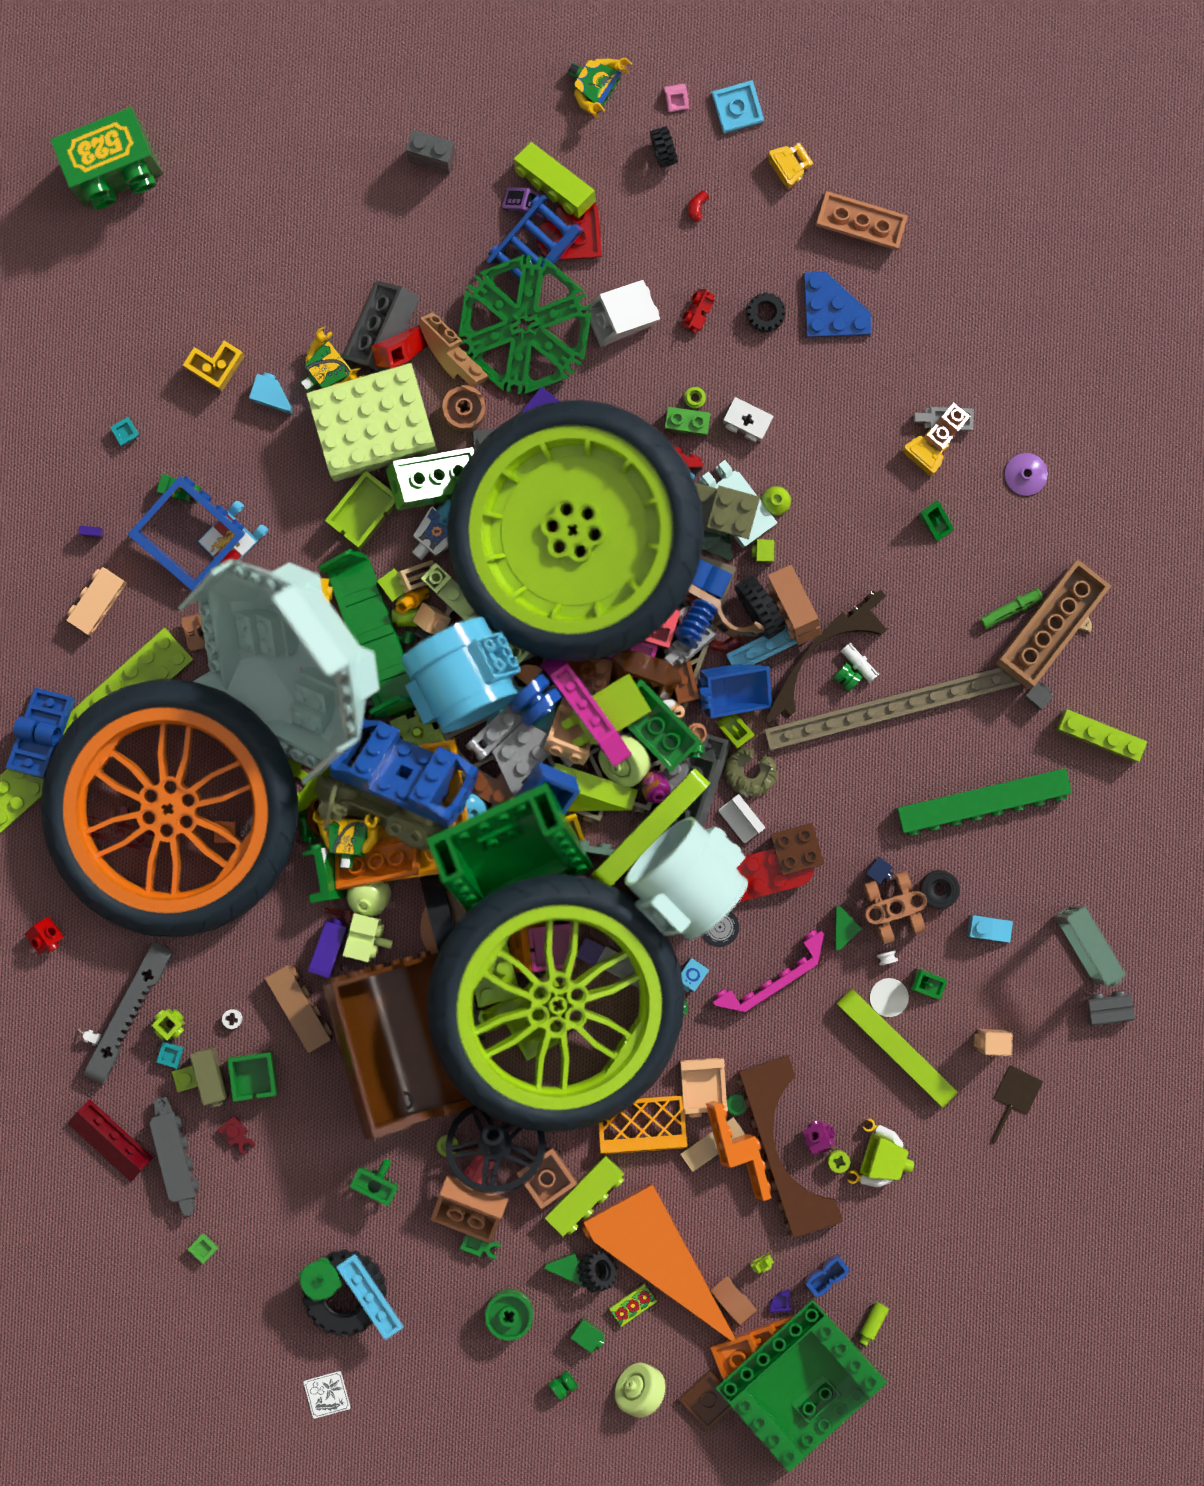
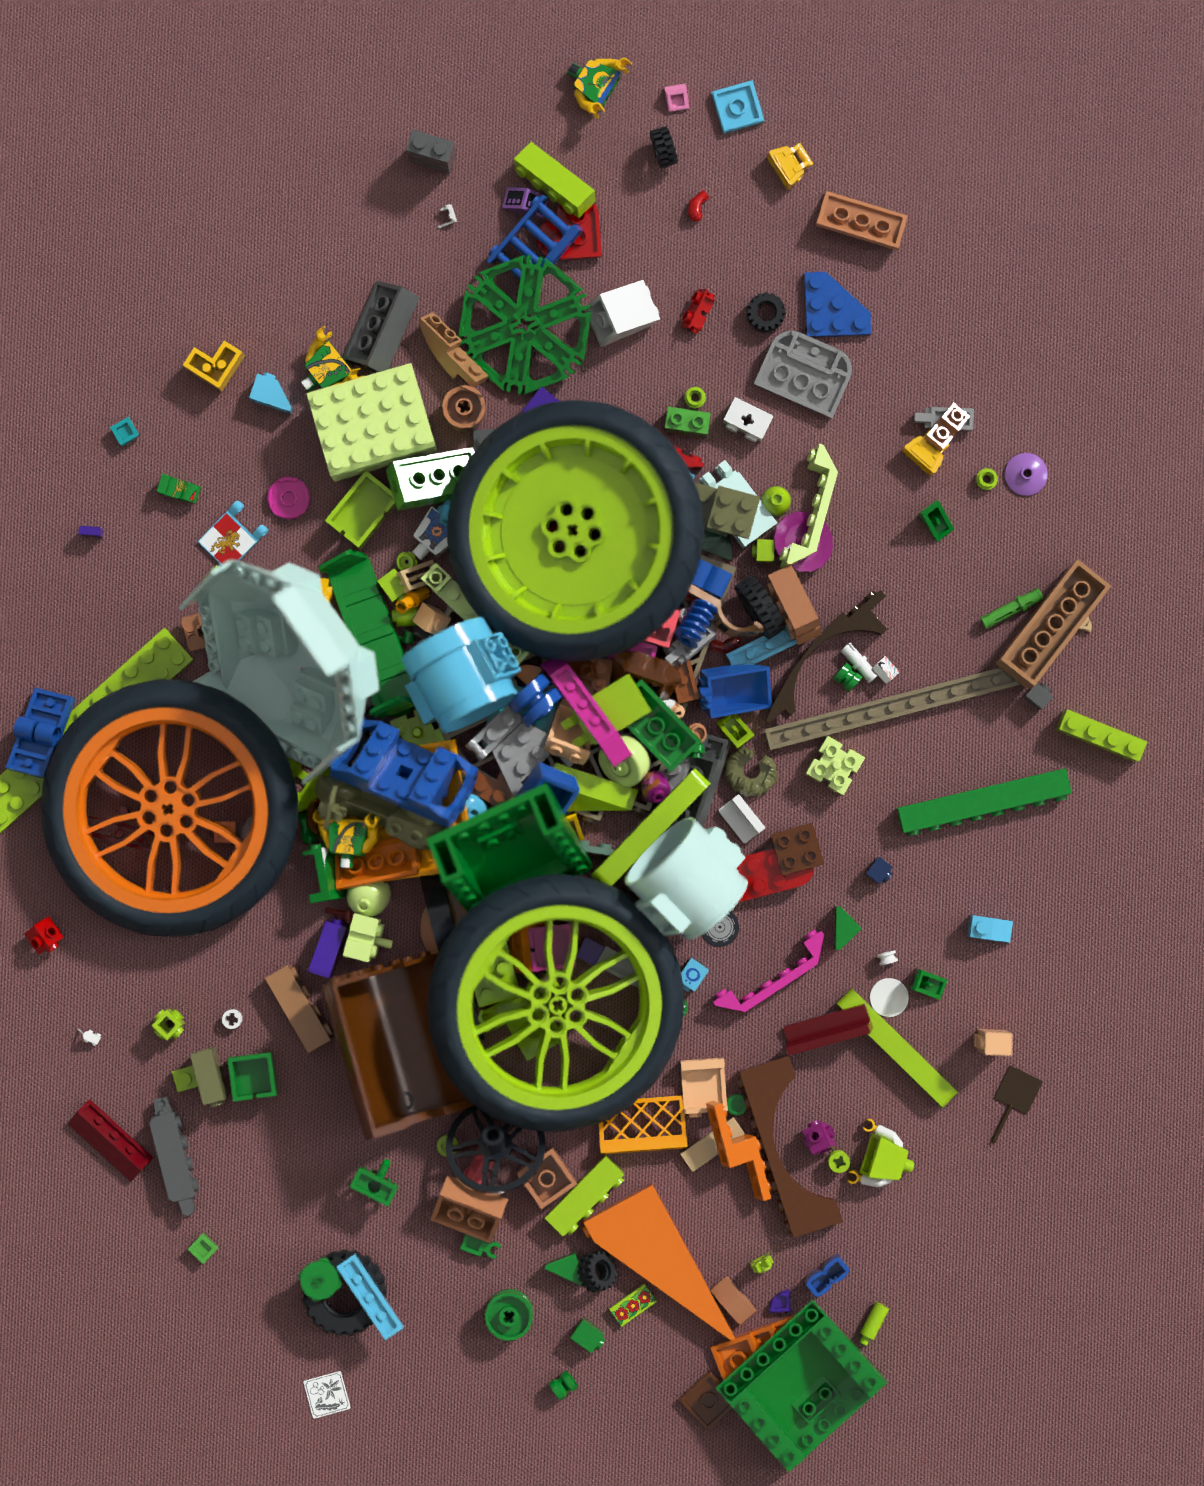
green brick [50,107,163,210] -> none
light nougat brick [67,567,127,636] -> none
dark grey gear [83,942,174,1086] -> none
blue window [128,475,245,592] -> none
teal plate [156,1041,184,1069] -> none
dark red plate [218,1115,255,1155] -> none
red slope [371,325,428,369] -> none
yellowish green wheel [615,1363,665,1418] -> none
nougat piece [863,871,927,944] -> none
black tyre [920,870,960,909] -> none
sand green window [1054,905,1126,987] -> none
dark grey brick [1086,990,1135,1026] -> none
none -> dark pink tile [267,476,311,520]
none -> lime plate [396,552,417,570]
none -> white piece [438,204,457,228]
none -> light grey plate [754,331,852,418]
none -> magenta piece [774,512,833,572]
none -> yellowish green slope [780,444,838,568]
none -> dark red panel [783,1004,873,1056]
none -> yellowish green brick [805,736,865,796]
none -> white tile [872,656,899,684]
none -> lime plate [976,468,998,490]

